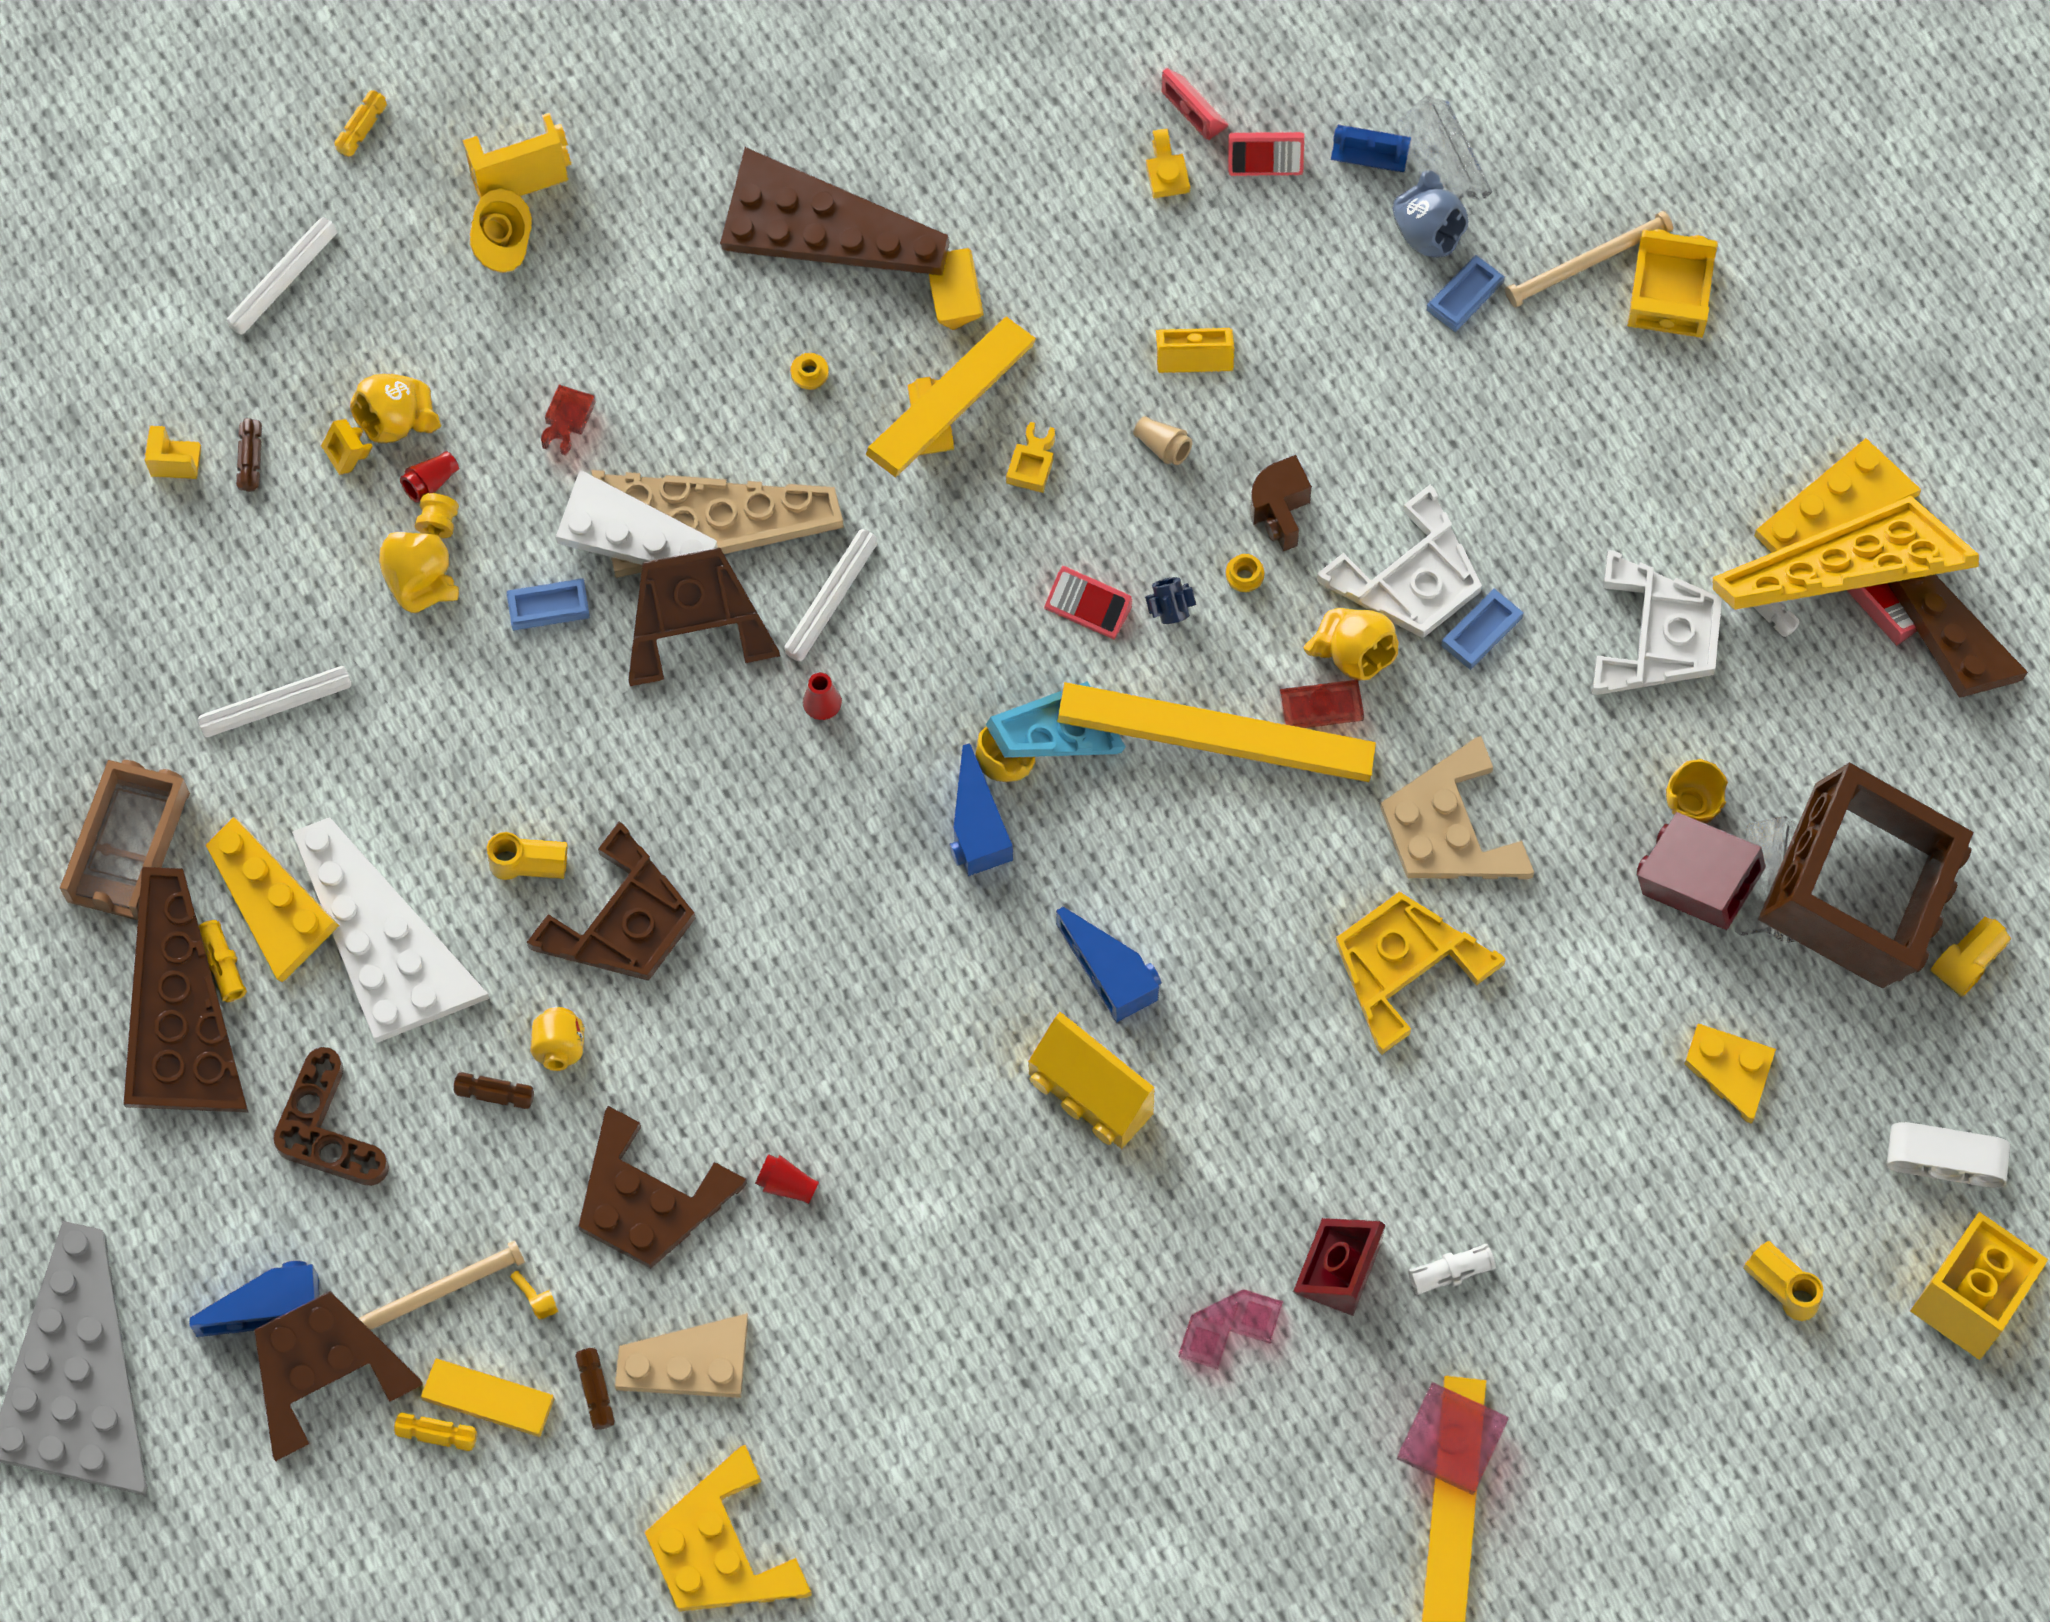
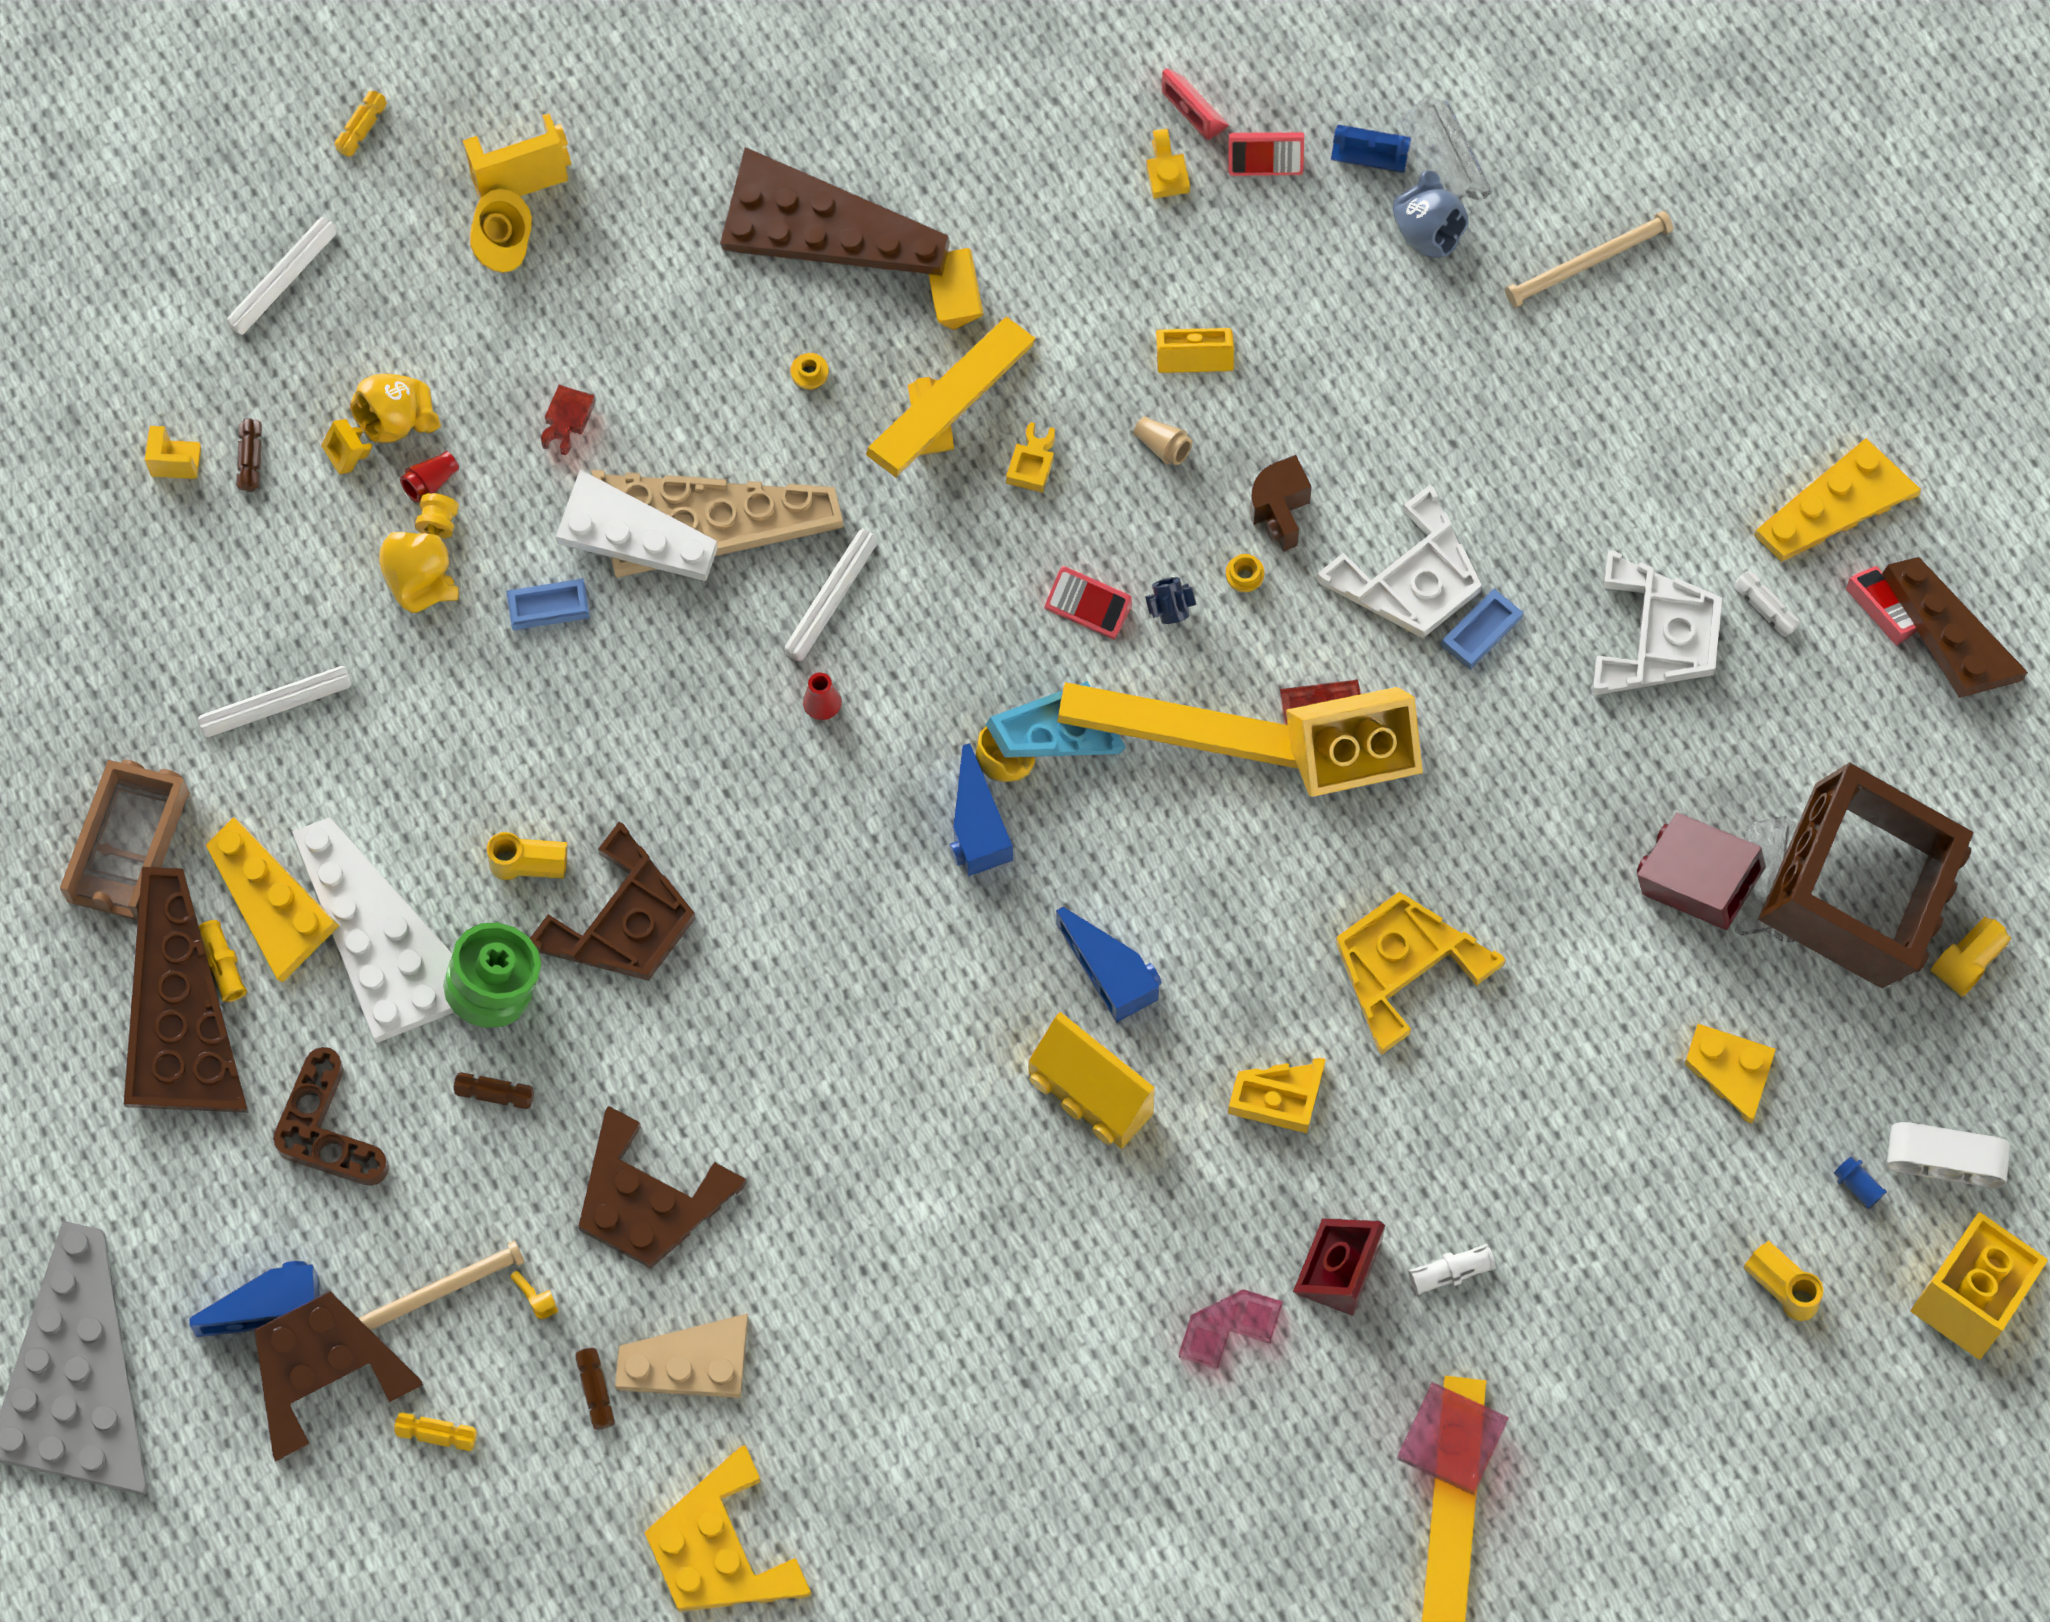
yellow tile [421,1358,555,1438] -> none
yellow head [530,1007,585,1071] -> none
reddish brown wing [628,547,780,686] -> none
red cone [755,1154,819,1204] -> none
yellow piece [1303,608,1399,681] -> none
tan wing [1380,736,1534,879] -> none
medium blue tile [1426,255,1505,332] -> none
yellow panel [1627,229,1718,338] -> none
yellow hair [1666,759,1728,823] -> none
yellow wing [1712,496,1979,610] -> none
none -> bright green wheel [443,922,541,1028]
none -> yellow wing [1227,1058,1326,1133]
none -> yellow slope [1286,687,1423,797]
none -> blue pin [1834,1156,1887,1210]

